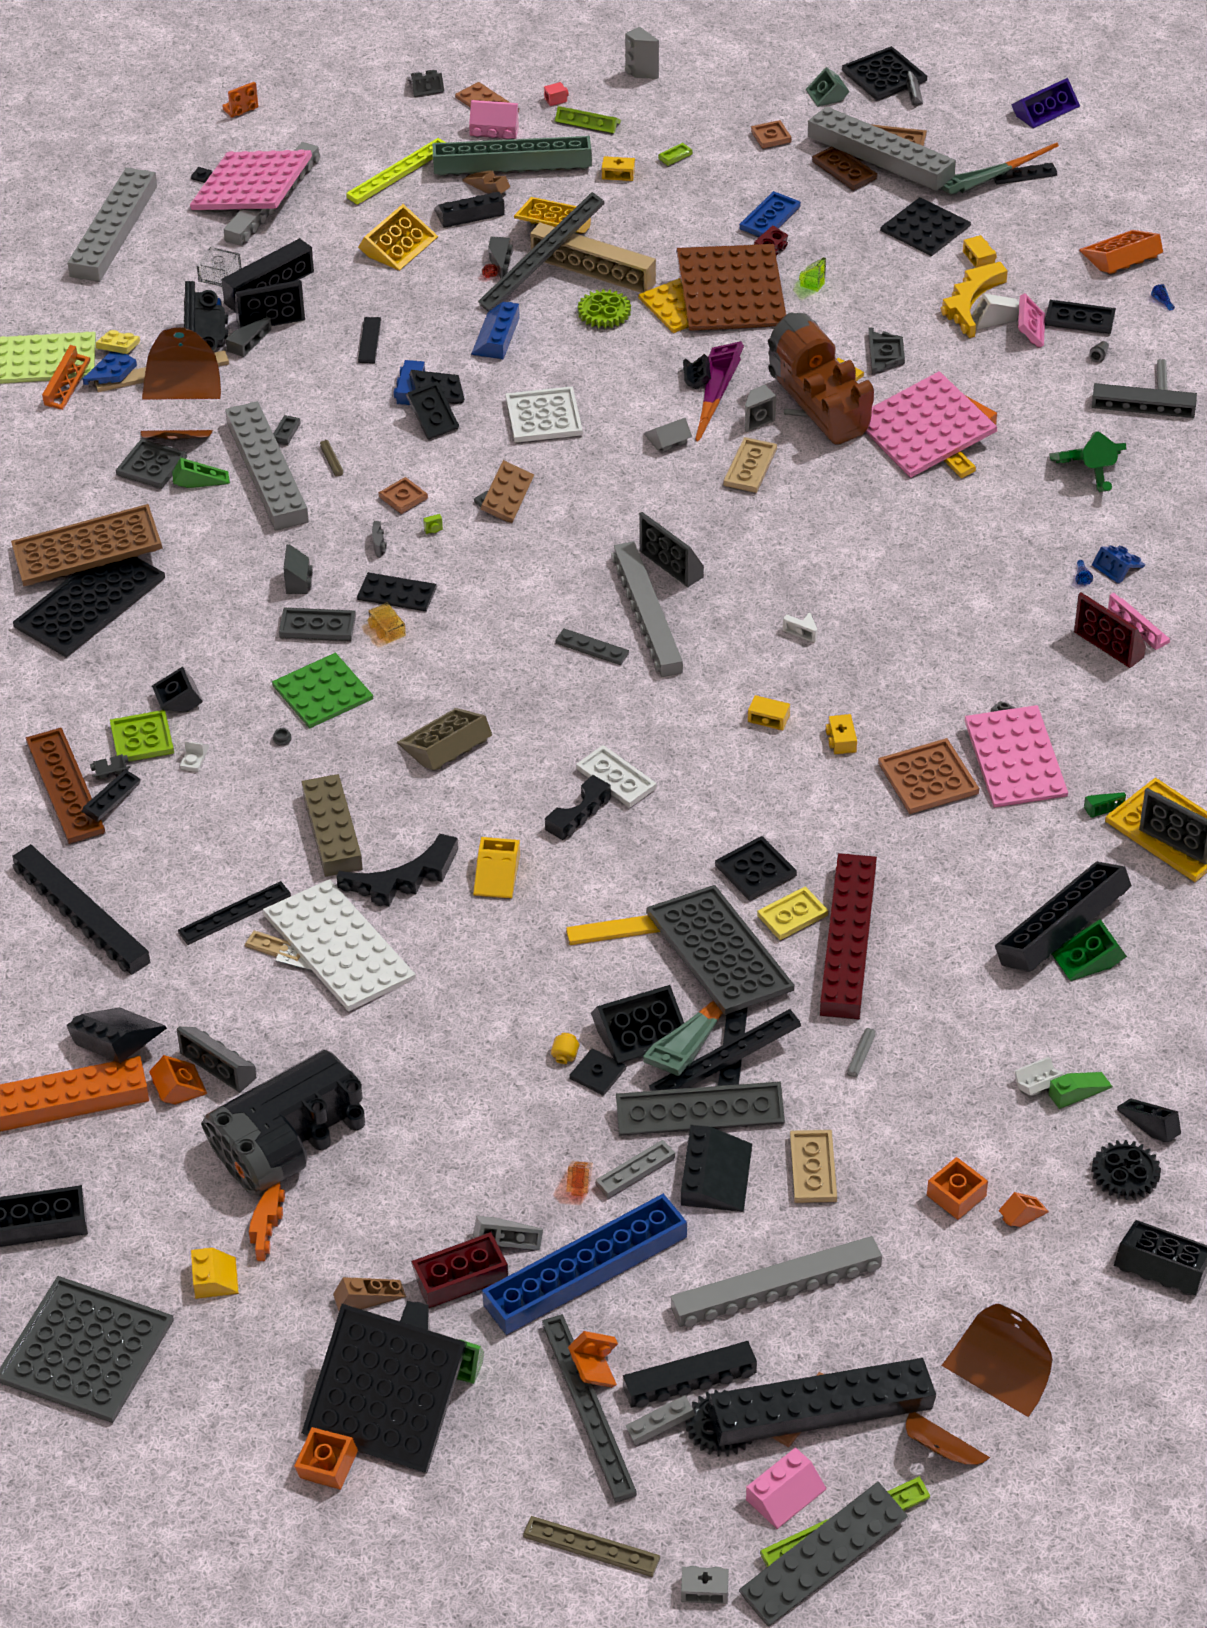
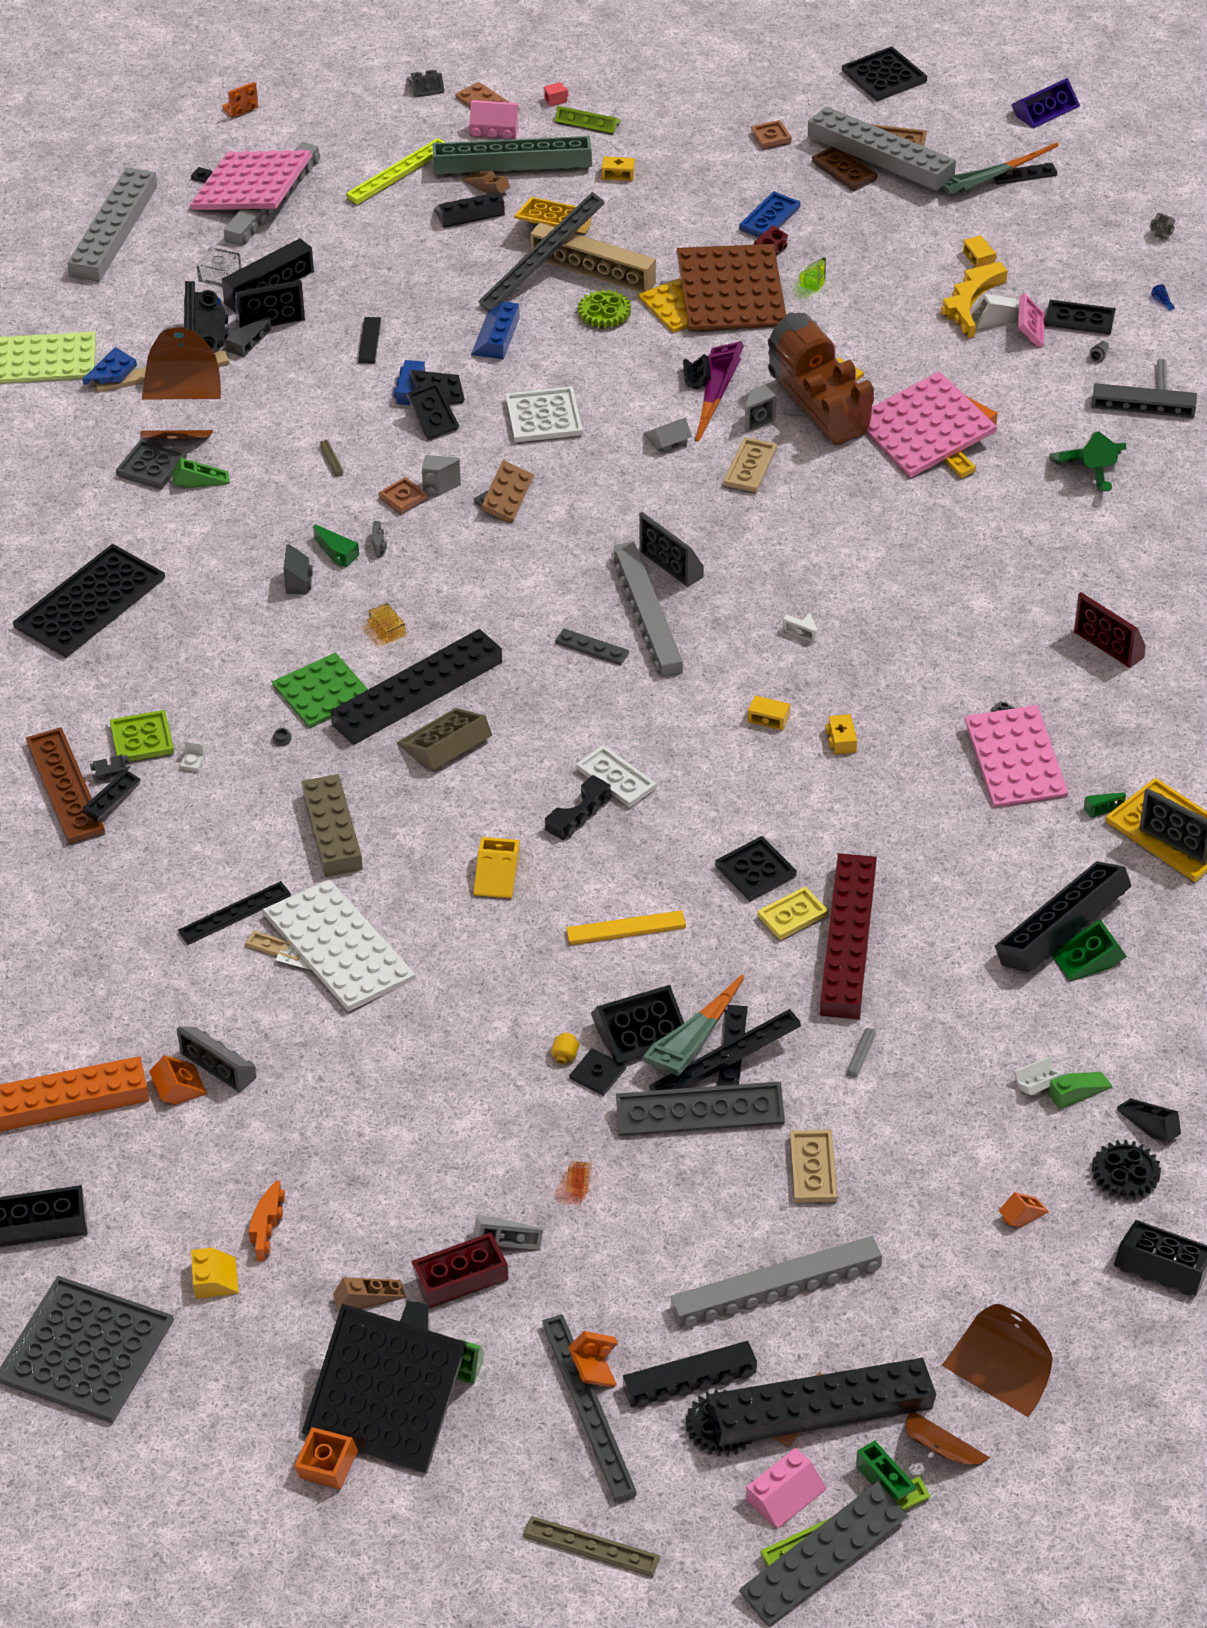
medium nougat plate [11,504,163,586] -> none
black brick [12,844,151,975] -> none
orange fence [42,345,91,410] -> none
black slope [66,1007,167,1064] -> none
light yellow plate [96,330,140,354] -> none
black slope [152,666,203,712] -> none
black piece [201,1049,365,1195] -> none
light grey brick [225,401,309,531] -> none
dark grey plate [273,415,301,445] -> none
dark grey plate [279,607,356,641] -> none
black arch [337,833,458,907] -> none
black plate [357,572,437,612] -> none
yellow slope [358,204,438,271] -> none
lime plate [423,514,443,534] -> none
clear red plate [481,264,498,278] -> none
blue brick [482,1193,687,1335] -> none
dark grey slope [488,236,513,279] -> none
light grey plate [595,1140,675,1198] -> none
light grey slope [625,27,659,79] -> none
light grey plate [625,1395,695,1446] -> none
dark grey plate [646,885,795,1015] -> none
lime plate [658,143,693,166] -> none
black slope [681,1125,752,1212] -> none
light grey brick [681,1566,729,1604] -> none
sand green slope [806,67,850,107] -> none
dark grey wing [868,327,905,374] -> none
nougat plate [878,738,980,814] -> none
black plate [880,197,971,256] -> none
flat silver slope [906,71,923,105] -> none
orange brick [927,1157,988,1220] -> none
clear blue cone [1075,560,1093,585] -> none
orange slope [1079,230,1163,274] -> none
blue bracket [1092,545,1146,583] -> none
bright pink fence [1108,593,1170,650] -> none
none -> green slope [313,524,359,567]
none -> black brick [330,628,502,746]
none -> light grey slope [422,455,461,496]
none -> green slope [856,1440,917,1500]
none -> clear smoke brick [1150,212,1176,239]

